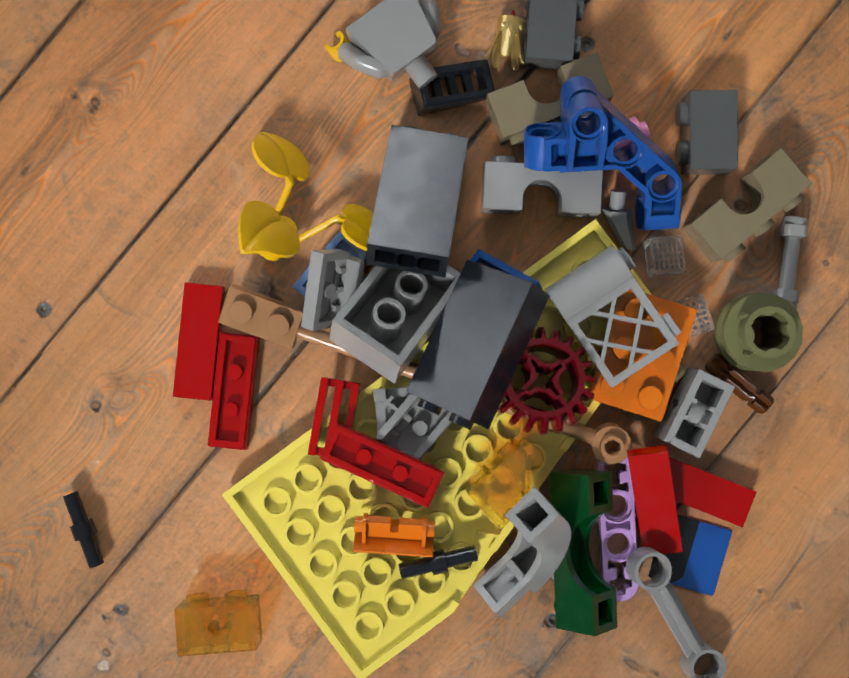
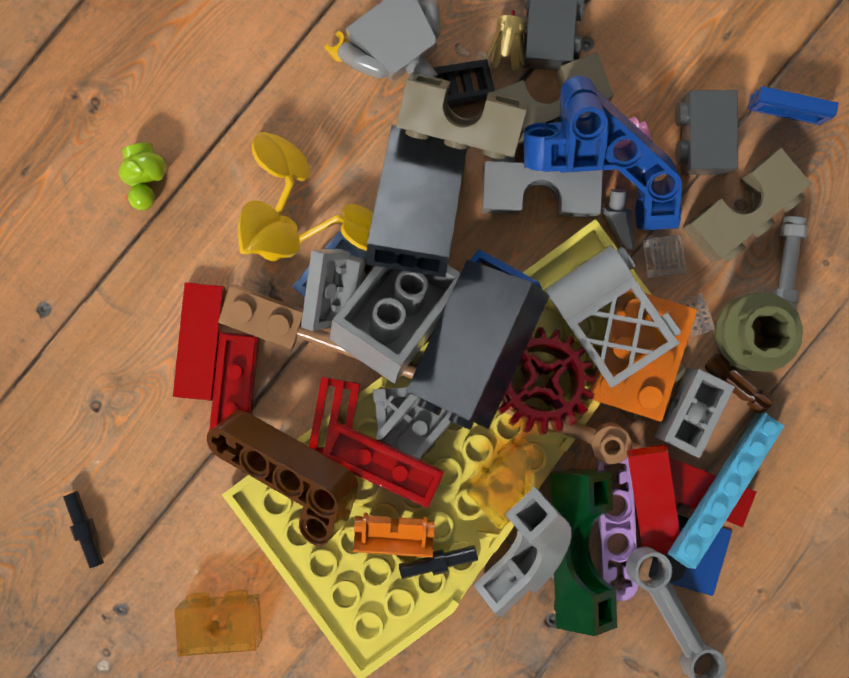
none -> lime animal [119,143,168,211]
none -> reddish brown beam [207,410,358,546]
none -> dark tan arch [396,72,528,159]
none -> medium azure piece [667,412,785,569]
none -> blue tile [747,86,839,125]

